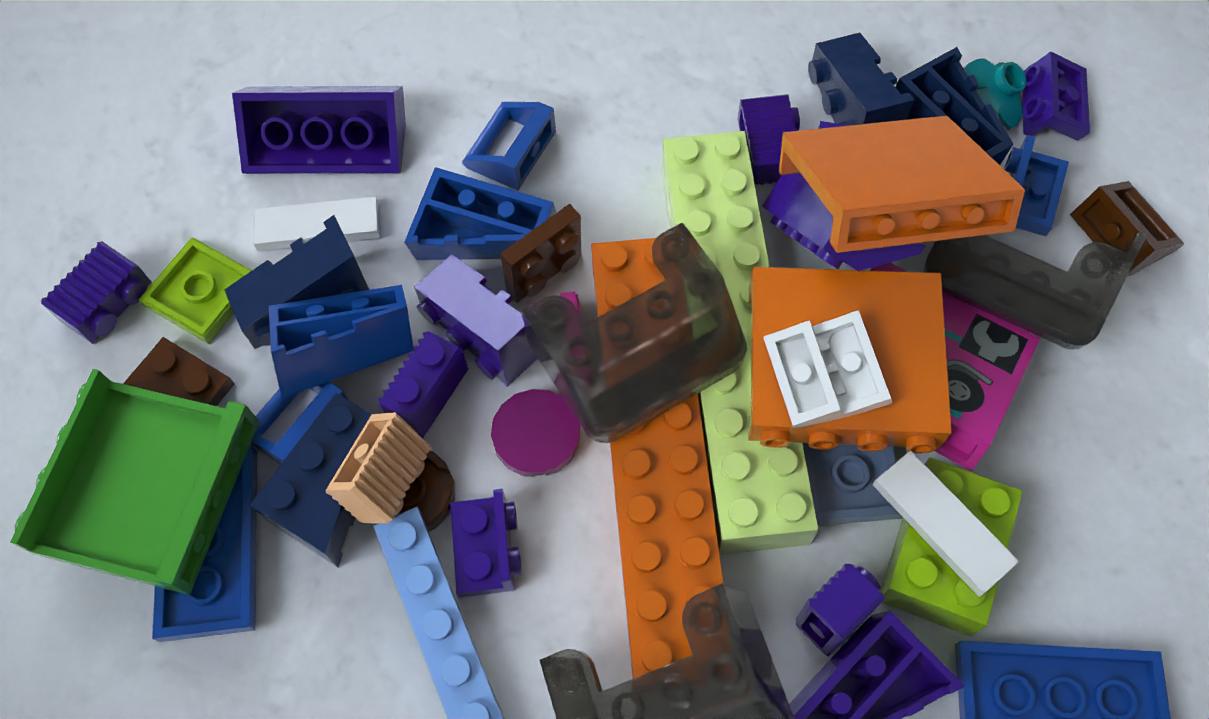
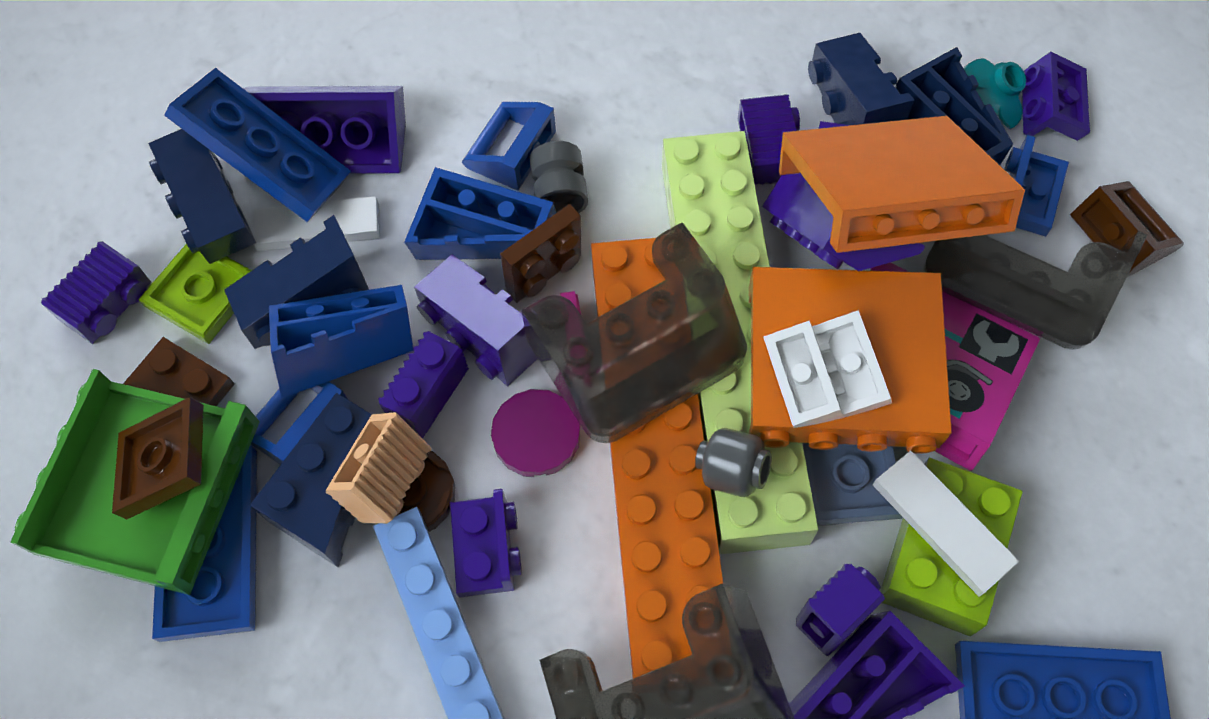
none -> reddish brown plate [112,397,204,520]
none -> dark blue wedge [148,129,256,264]
none -> blue plate [164,68,351,222]
none -> dark grey wheel [529,141,588,213]
none -> dark grey head [695,428,772,497]

